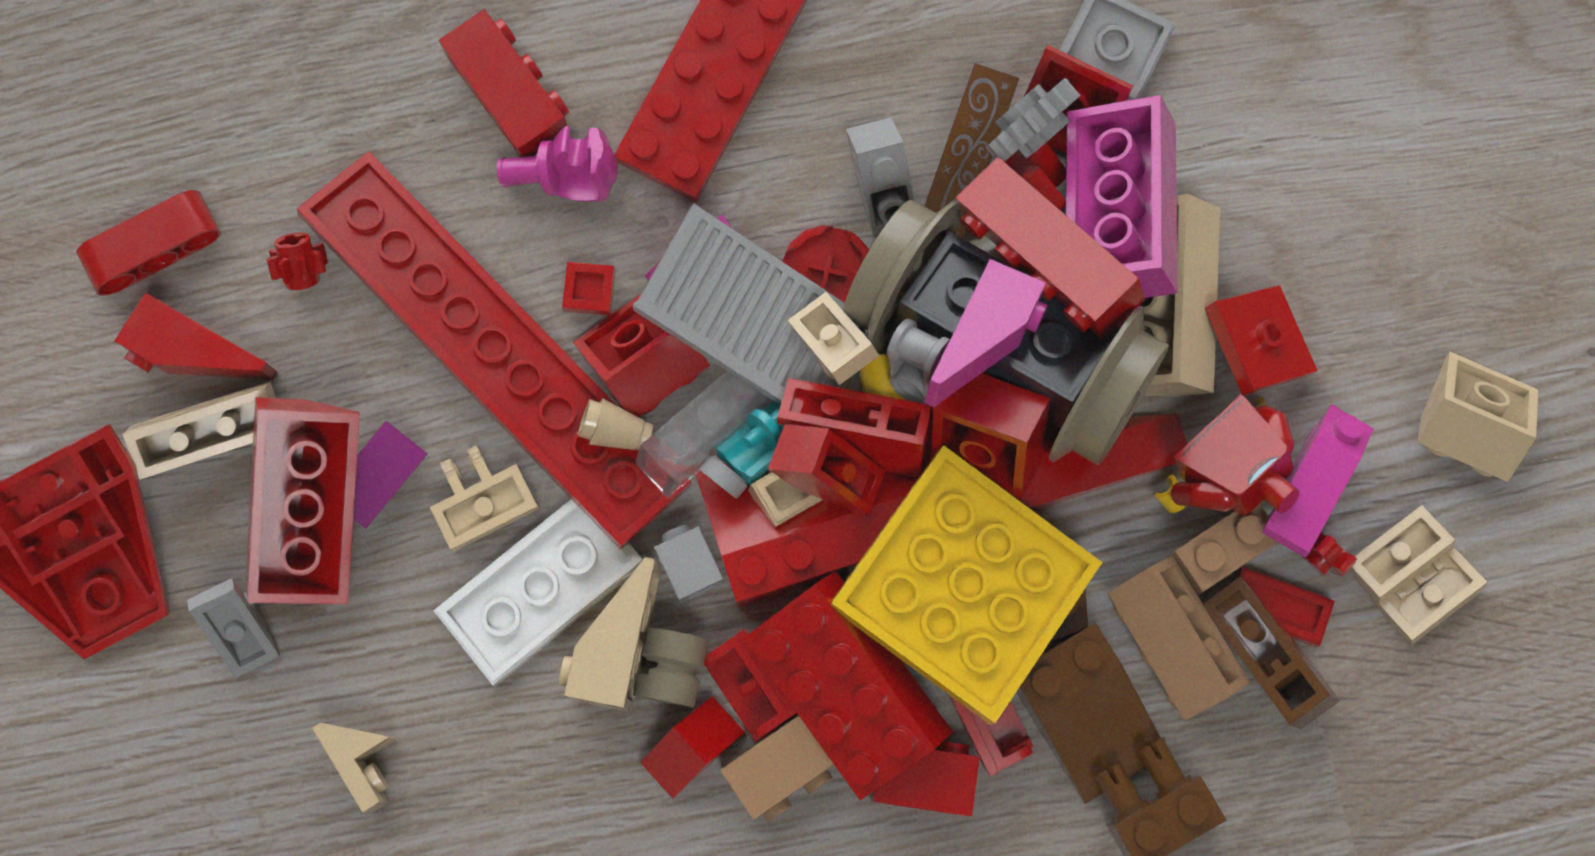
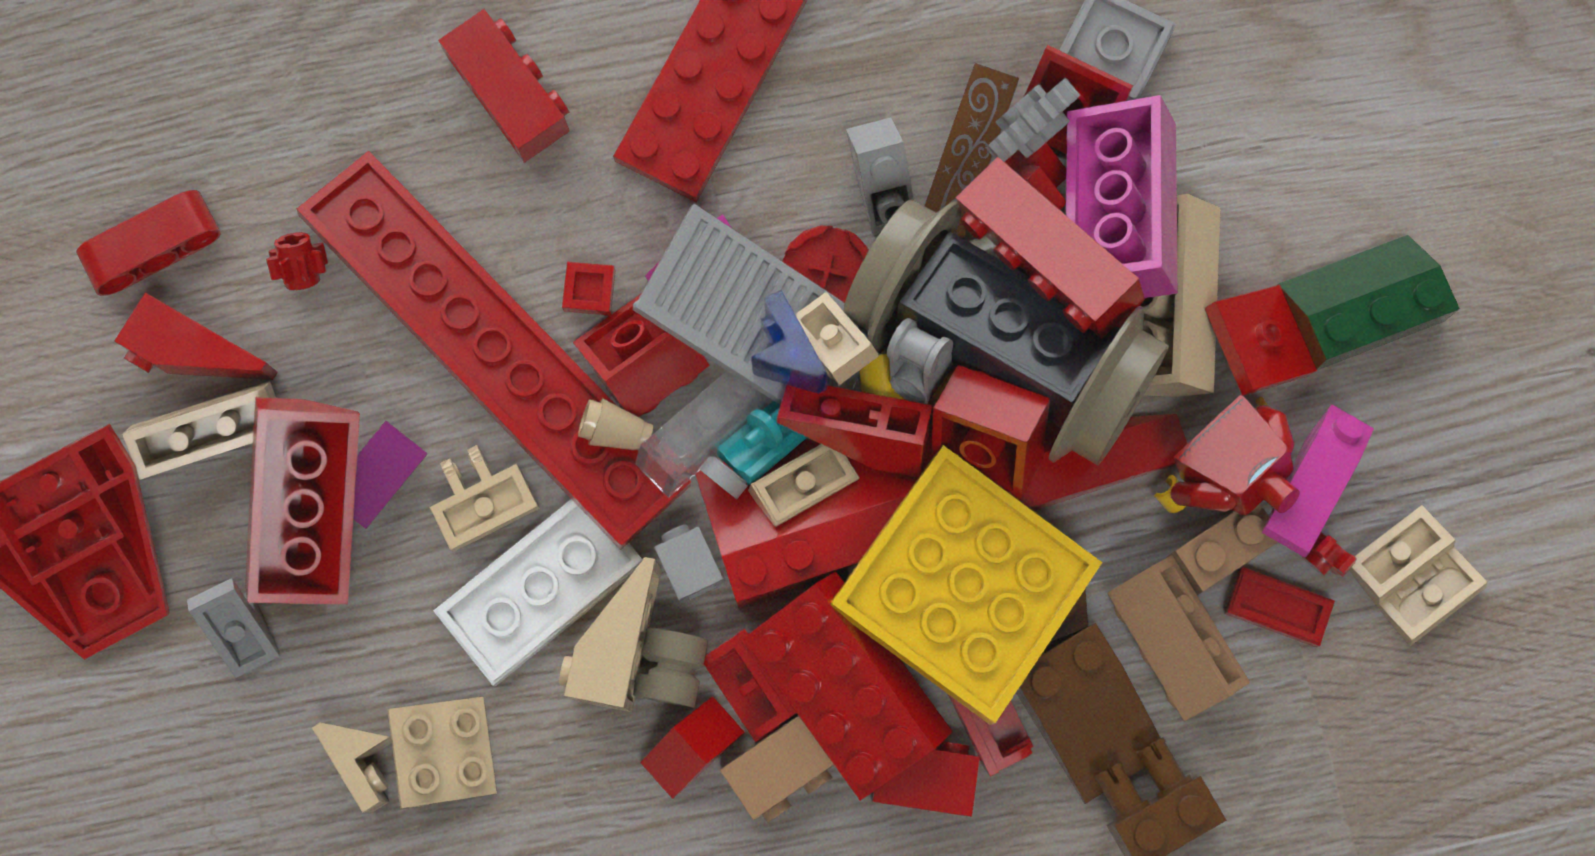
dark pink piece [497,126,618,202] -> none
red slope [768,424,885,515] -> none
slope [924,259,1048,407] -> none
reddish brown slope [1203,576,1340,729] -> none
tan slope [1417,351,1538,482] -> none
none -> tan hinge [388,697,497,808]
none -> clear blue slope [751,290,827,394]
none -> dark green slope [1277,235,1460,370]

